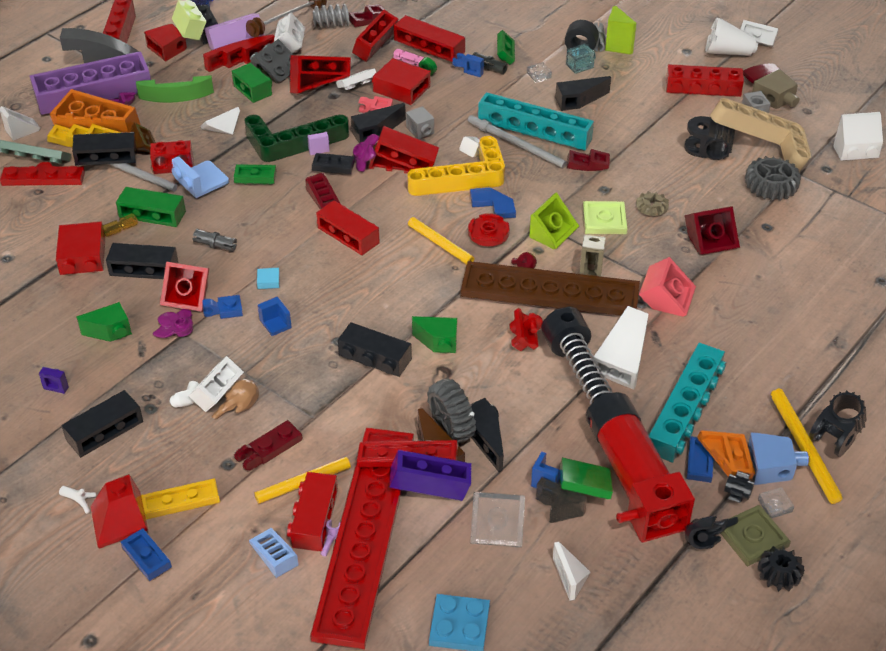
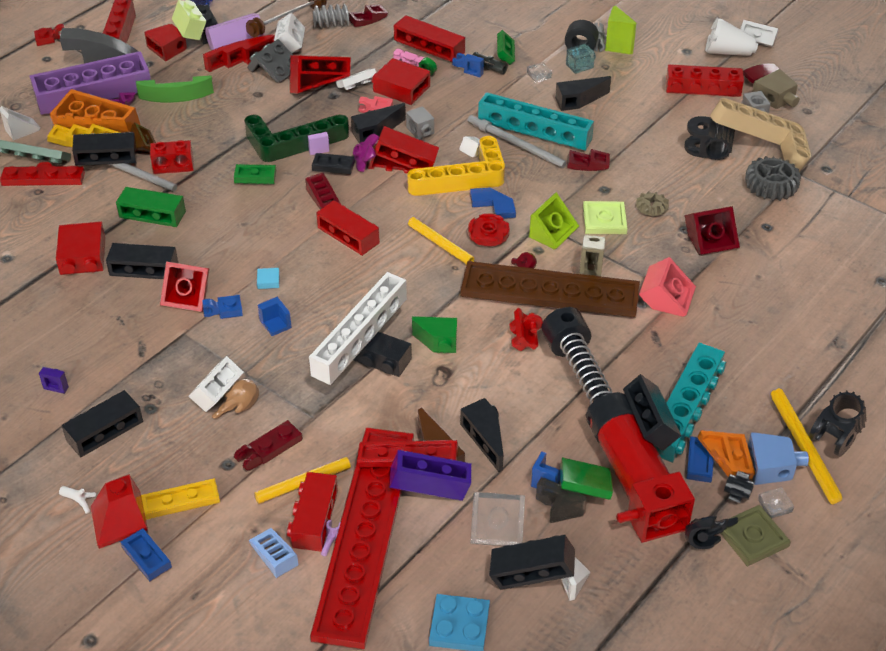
green slope [76,302,132,342] -> none
clear yellow piece [103,214,138,237] -> none
magenta plate [153,309,193,338] -> none
white arm [170,381,199,408] -> none
light blue bracket [172,156,229,198] -> none
dark grey pin [193,229,237,252] -> none
white slope [200,107,240,135] -> none
green brick [232,63,273,103] -> none
red brick [352,9,399,62] -> none
dark grey gear [427,378,476,443] -> none
white slope [594,306,648,390] -> none
black gear [758,545,805,592] -> none
white slope [833,112,883,161] -> none
none -> red plate [34,24,64,46]
none -> white brick [309,272,407,385]
none -> black brick [489,535,575,590]
none -> black brick [623,374,682,451]

